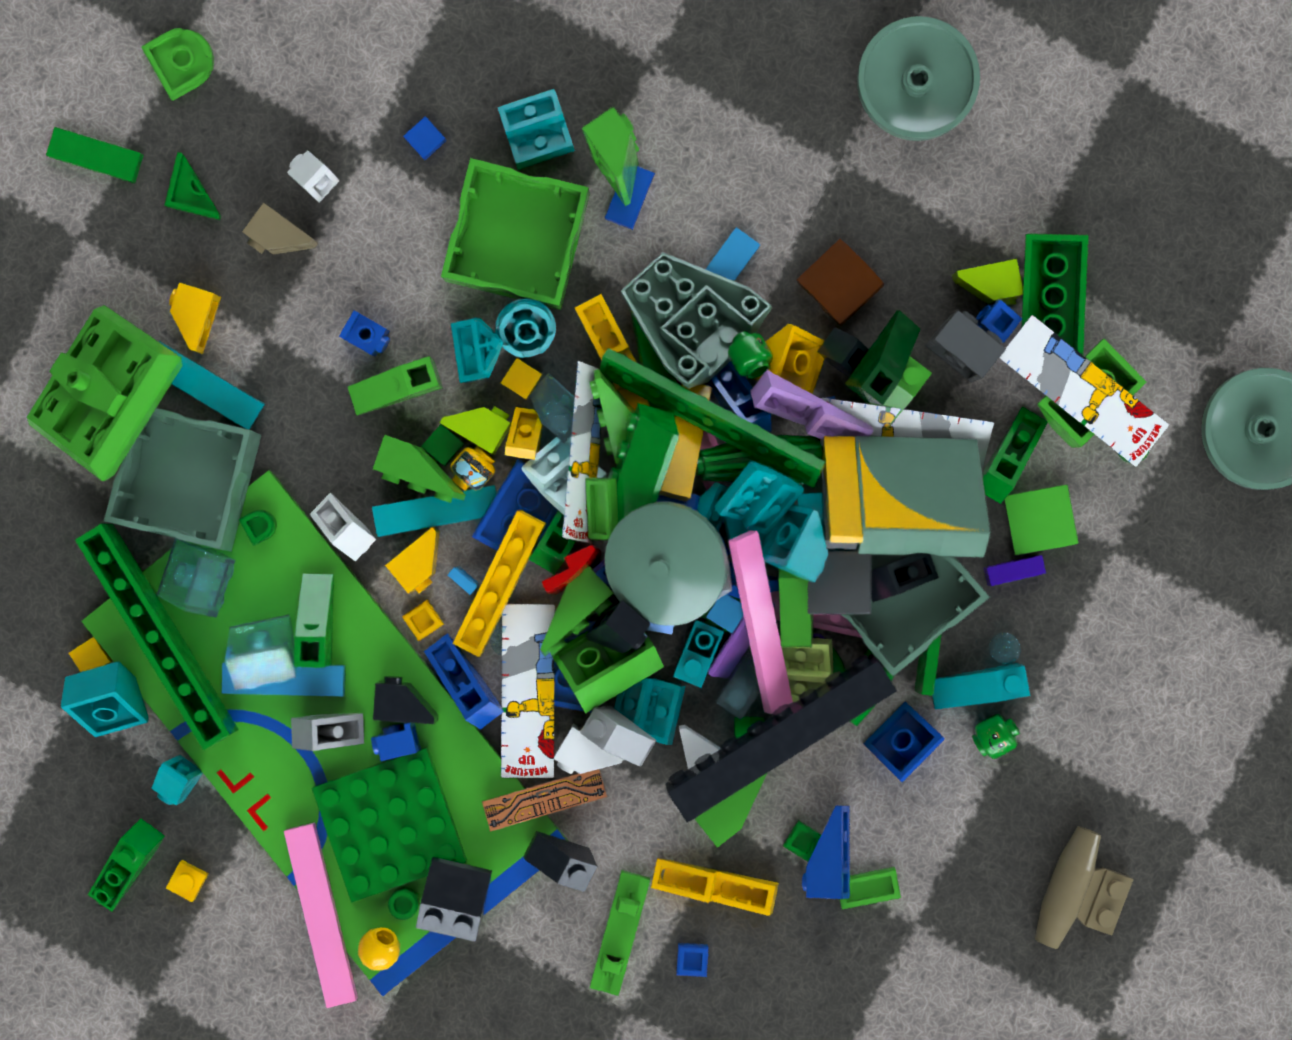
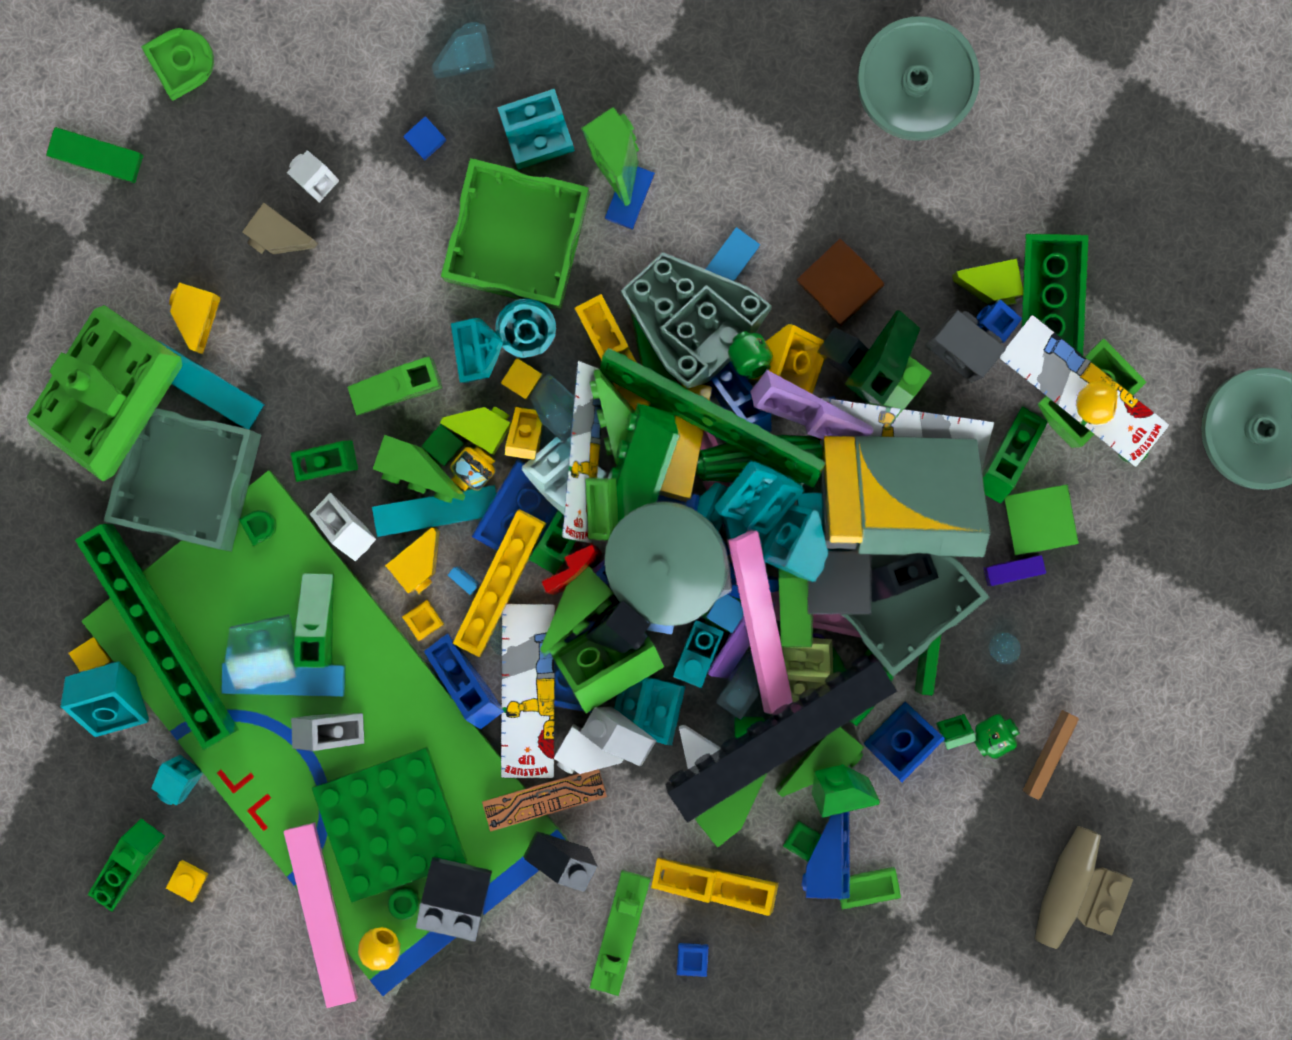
clear light blue slope [157,538,235,618] -> none
green tile [164,152,221,220] -> none
blue brick [339,310,390,357] -> none
blue brick [371,722,421,761] -> none
black slope [373,676,438,724] -> none
teal slope [932,663,1030,709] -> none
none -> green slope [290,441,358,482]
none -> clear light blue slope [432,22,495,79]
none -> bright green slope [776,727,864,797]
none -> green slope [812,765,880,818]
none -> green tile [936,714,976,750]
none -> medium nougat tile [1023,710,1079,800]
none -> yellow piece [1076,382,1118,425]

